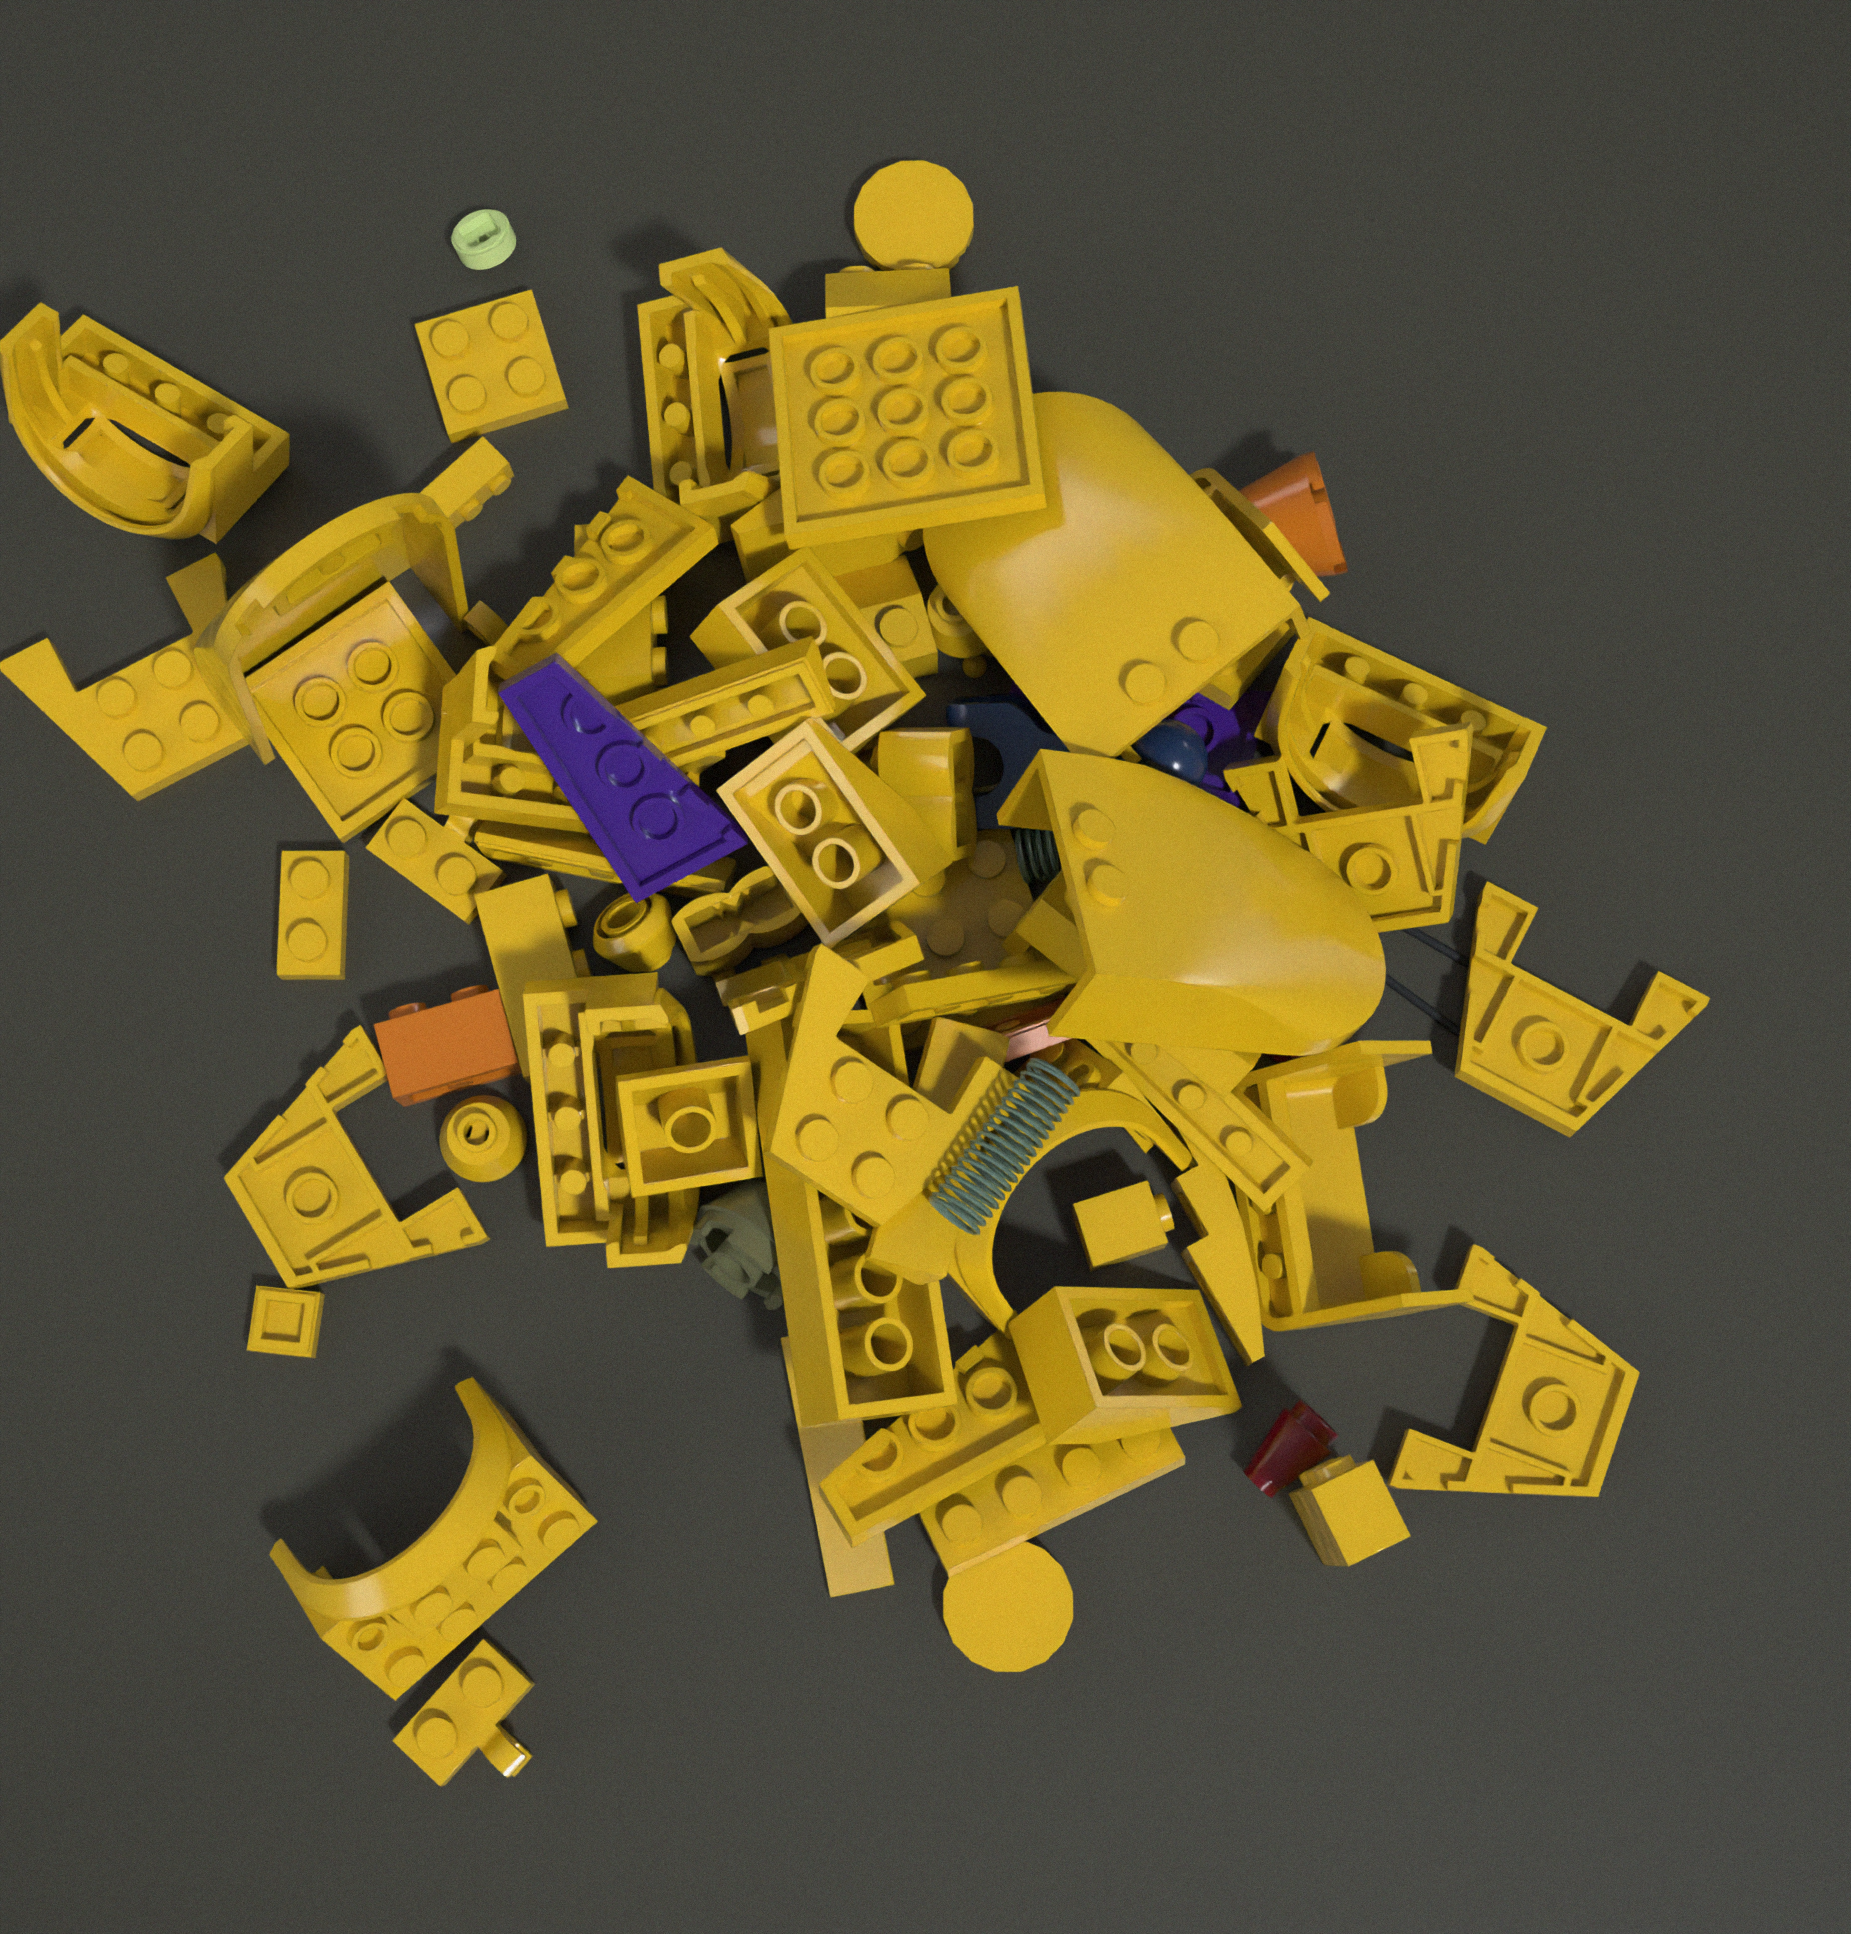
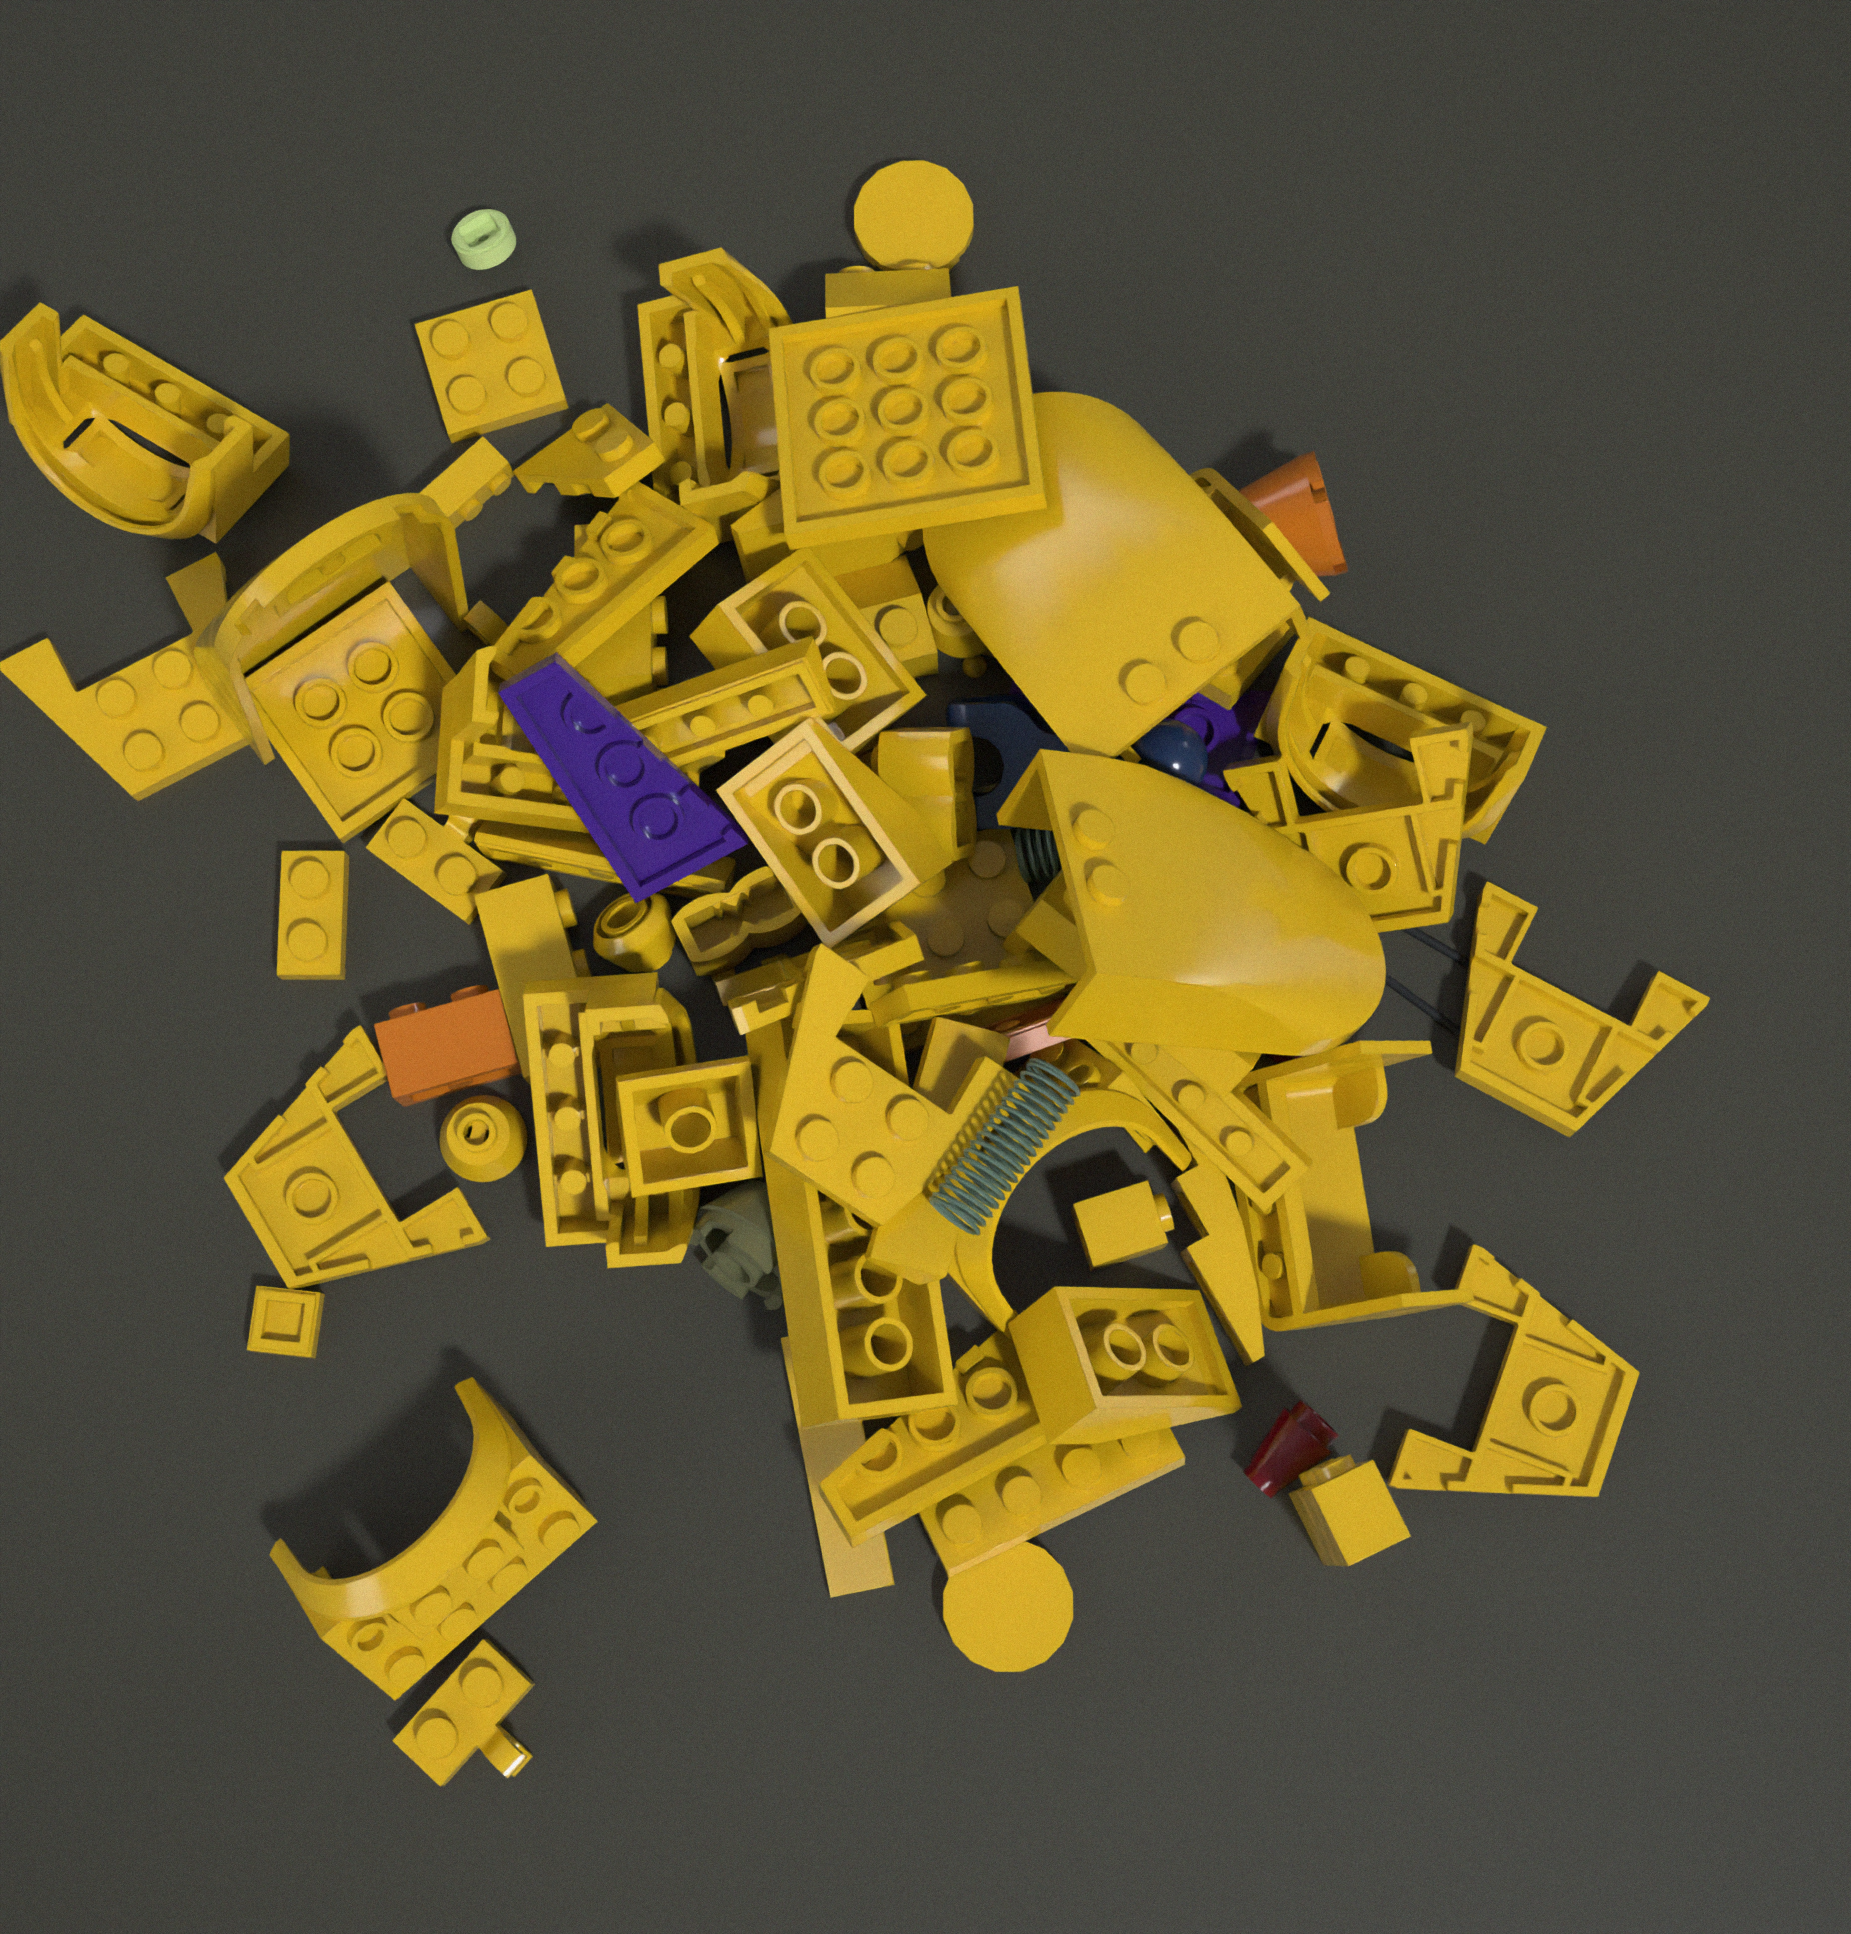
none -> yellow wing [512,403,666,498]

